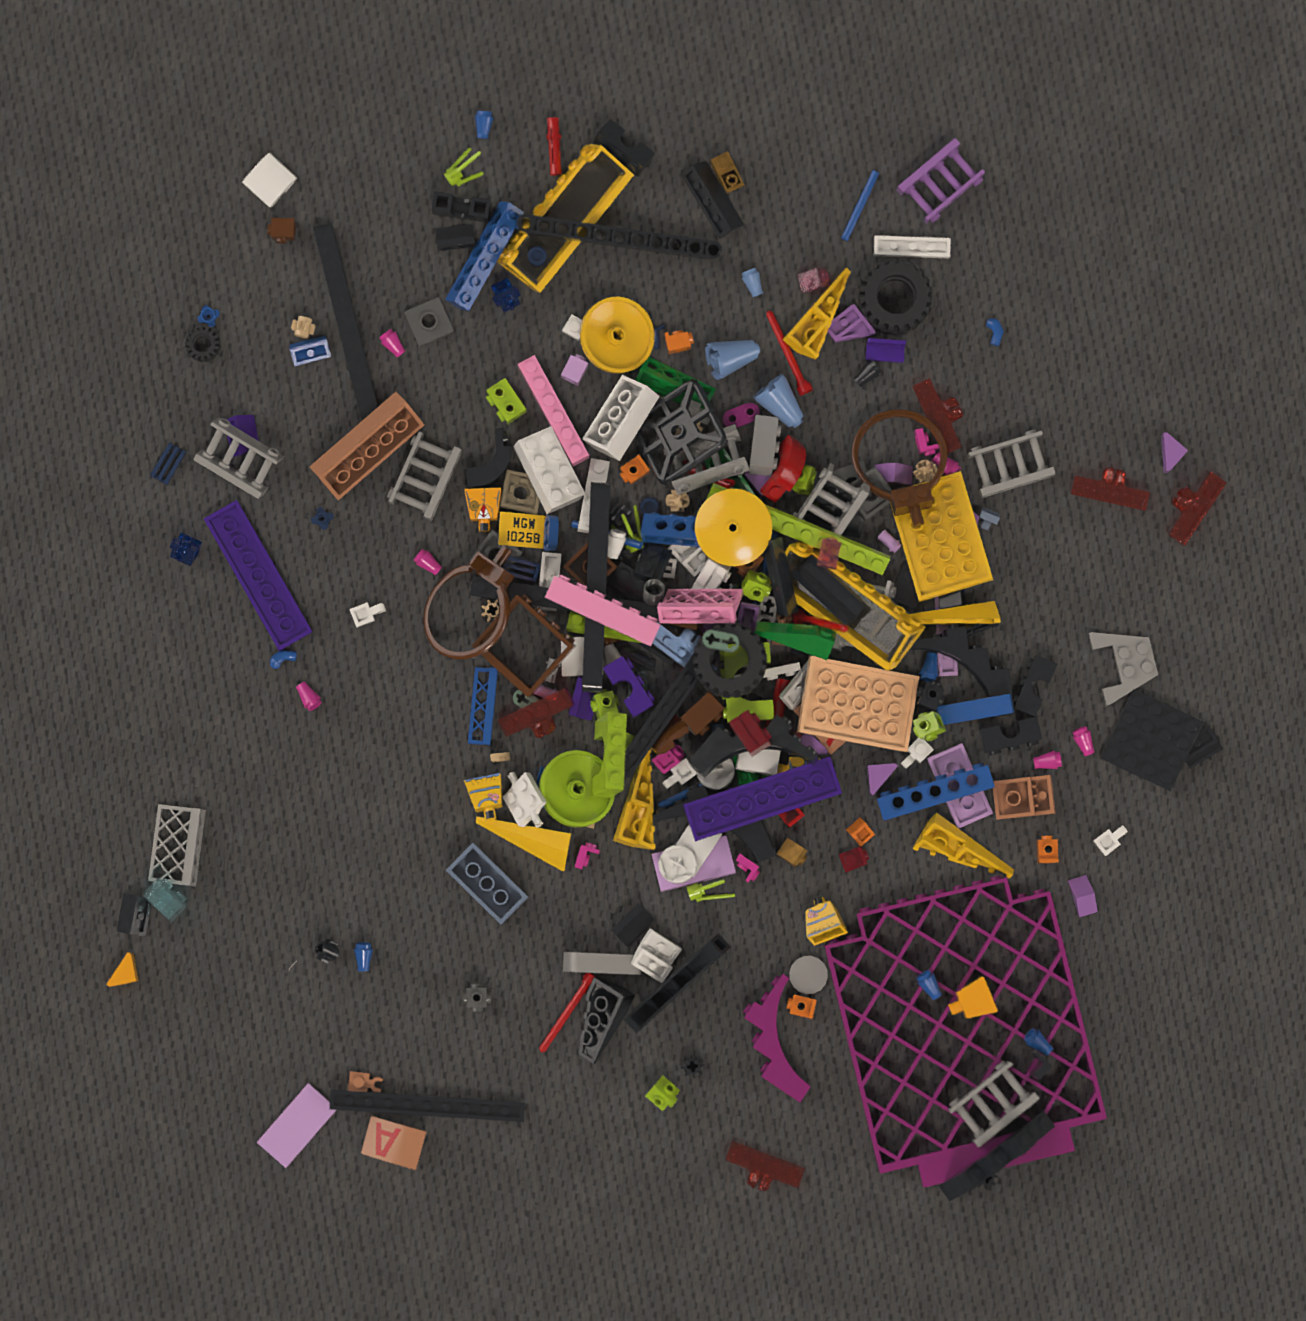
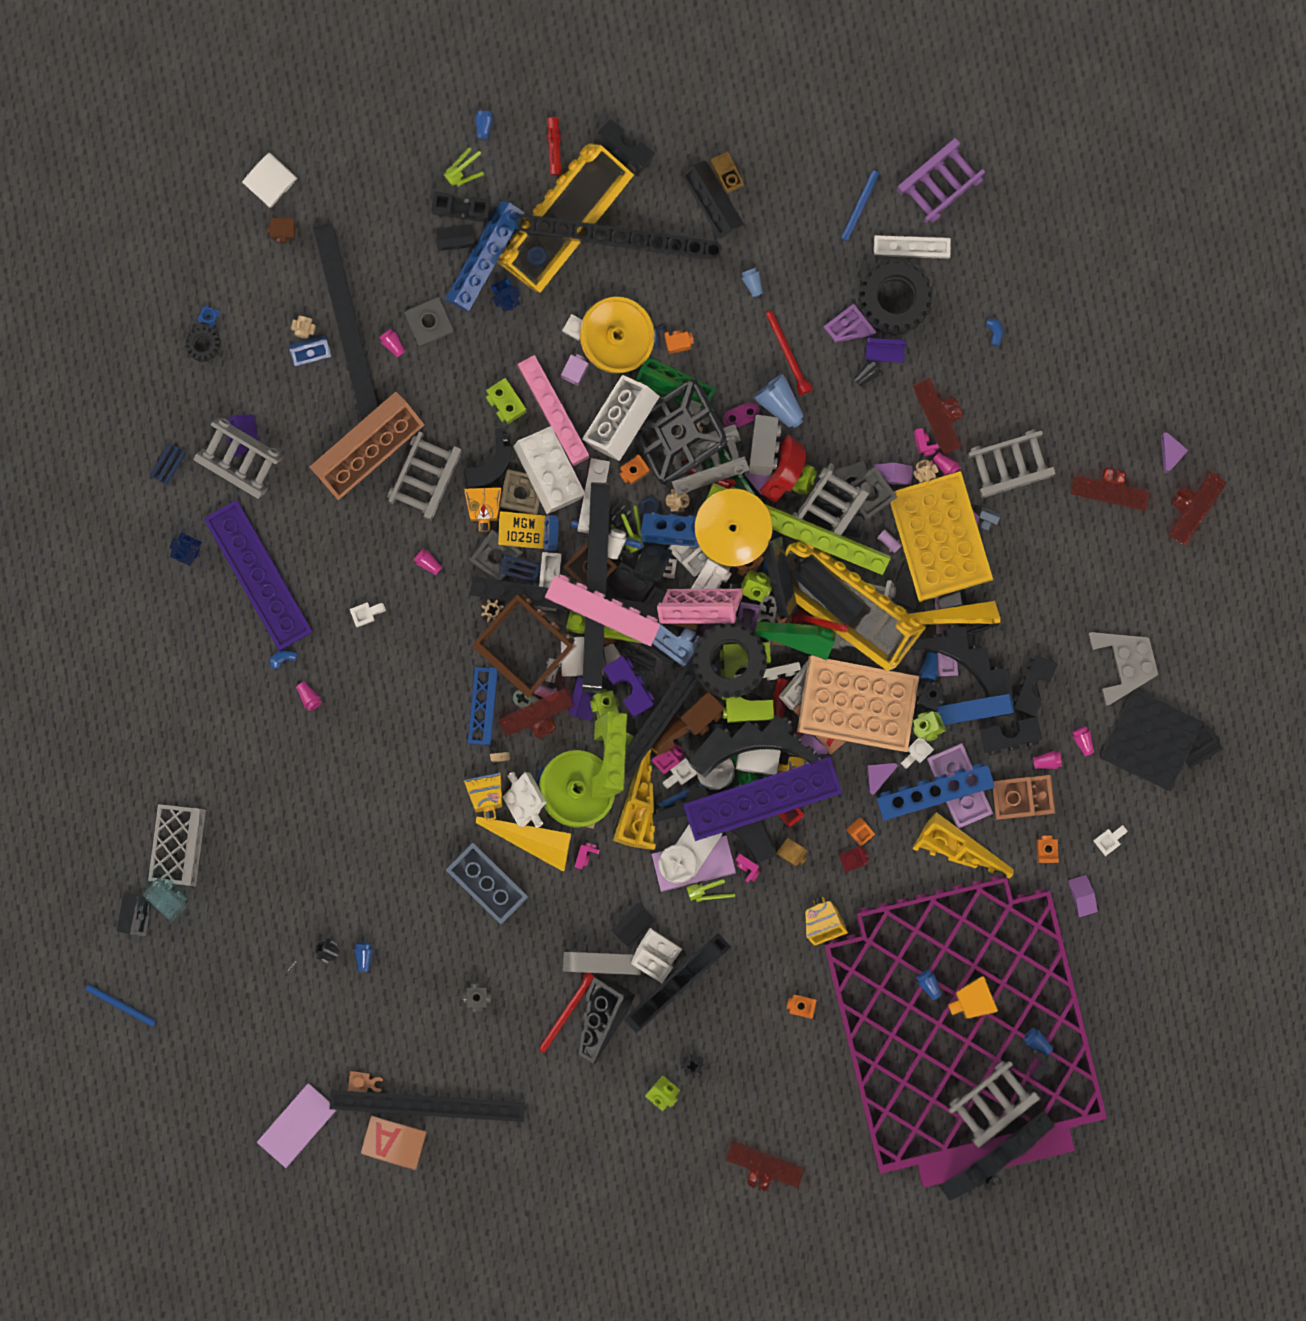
light orange slope [106,952,139,987] -> none
dark blue plate [311,507,334,530] -> none
reddish brown brick [423,545,515,660] -> none
dark grey piece [643,579,665,606] -> none
sand green beam [703,630,739,652] -> none
medium blue cone [705,340,760,380] -> none
dark red brick [729,710,771,757] -> none
magenta arch [743,974,811,1102] -> none
yellow wedge [783,268,851,360] -> none
light grey tile [789,956,828,994] -> none
clear pink bracket [797,268,829,293] -> none
clear pink bracket [817,538,841,570] -> none
reddish brown brick [852,409,947,527] -> none
none -> blue bar [85,984,156,1027]

